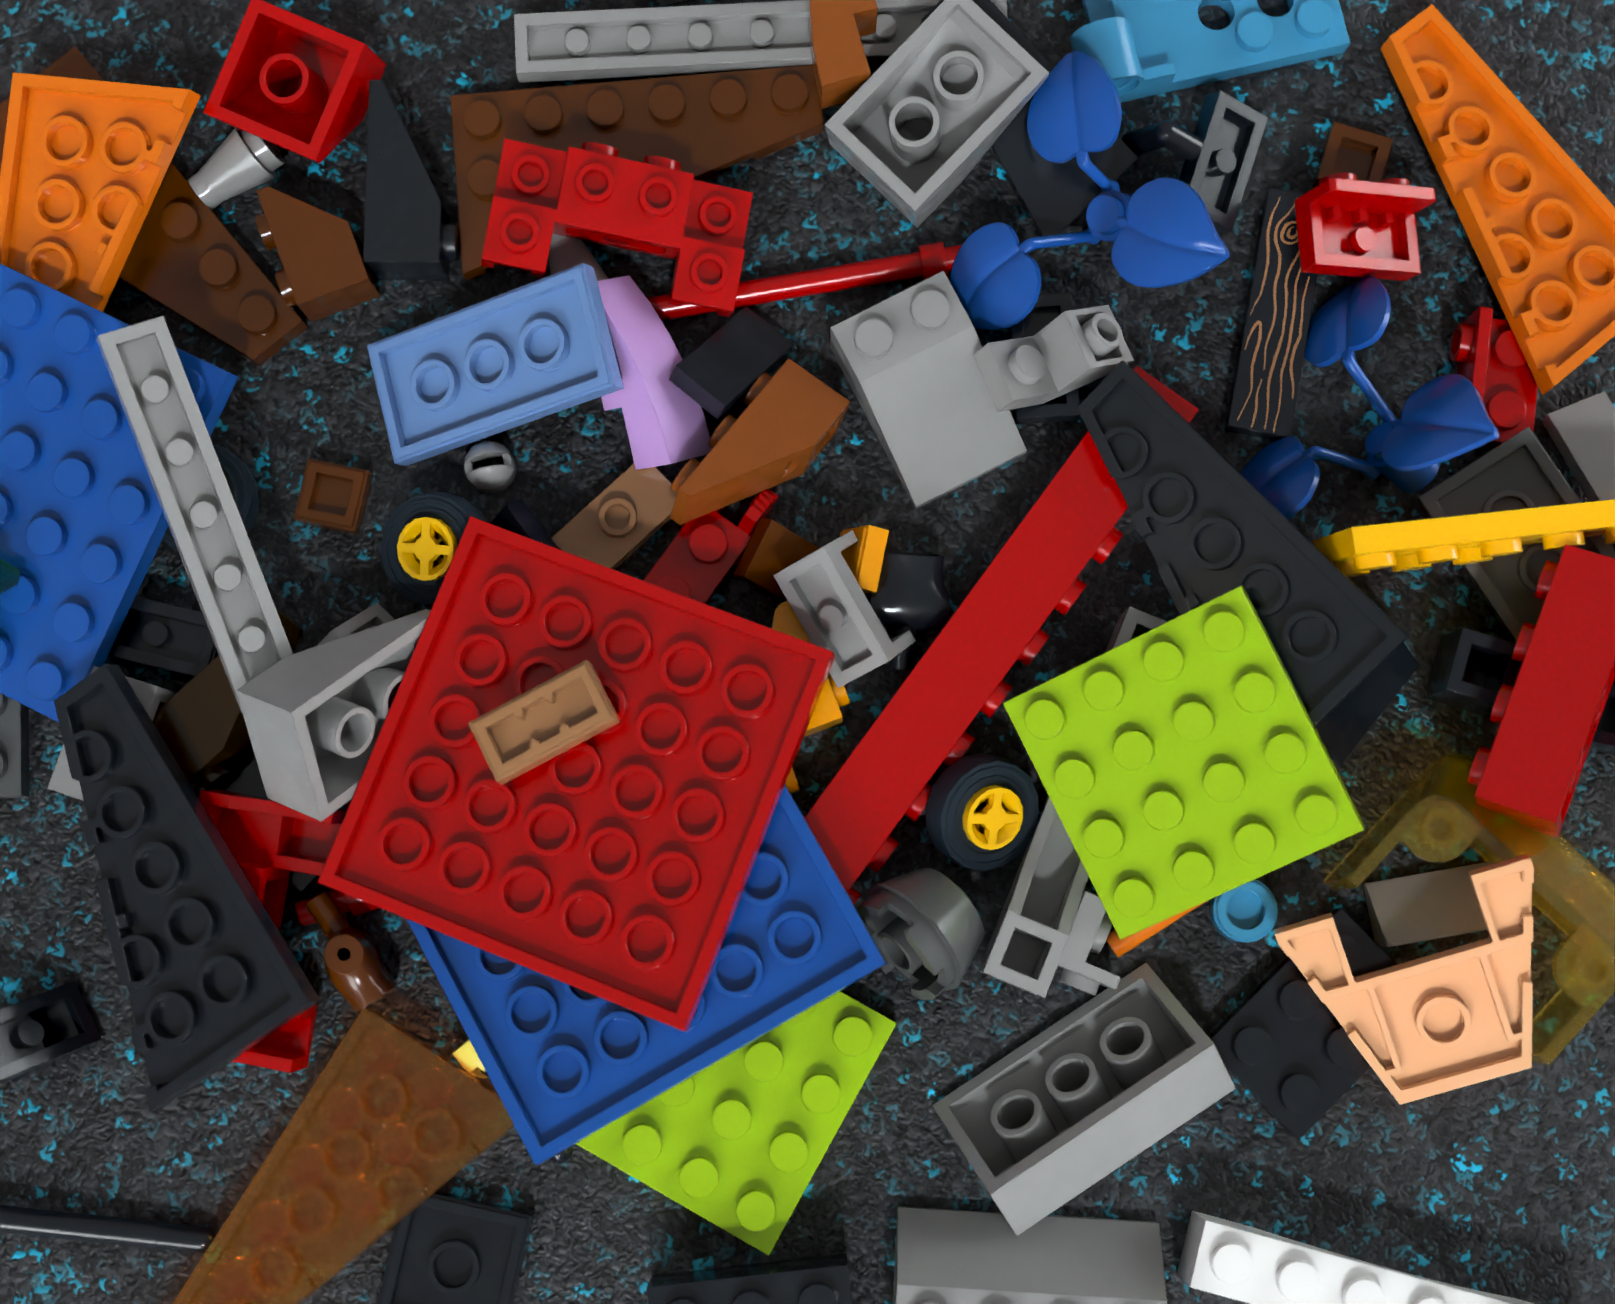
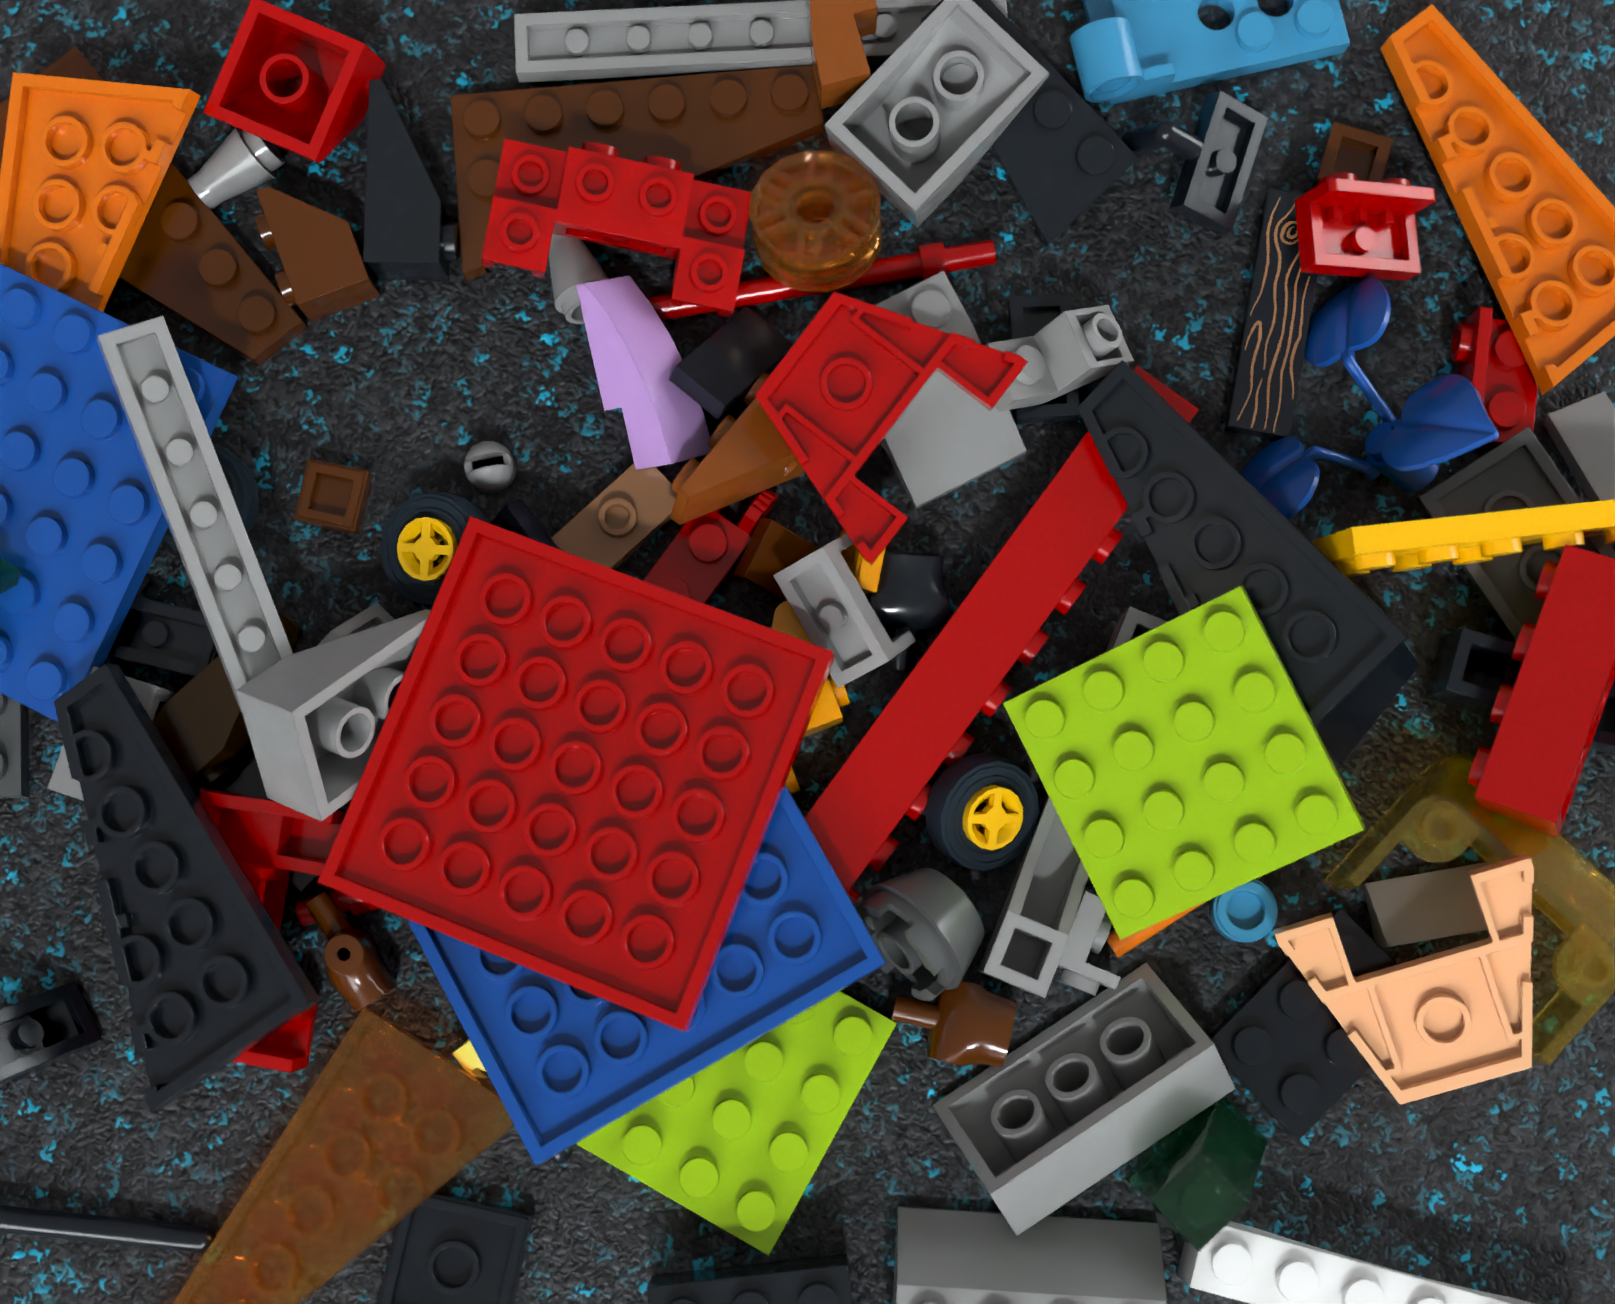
medium blue tile [367,263,624,466] -> none
medium nougat plate [468,660,621,785] -> none
blue plant [950,50,1230,330] -> none
none -> clear orange wheel [749,150,882,292]
none -> red wing [754,292,1028,565]
none -> reddish brown piece [891,981,1017,1067]
none -> clear green slope [1127,1096,1267,1252]

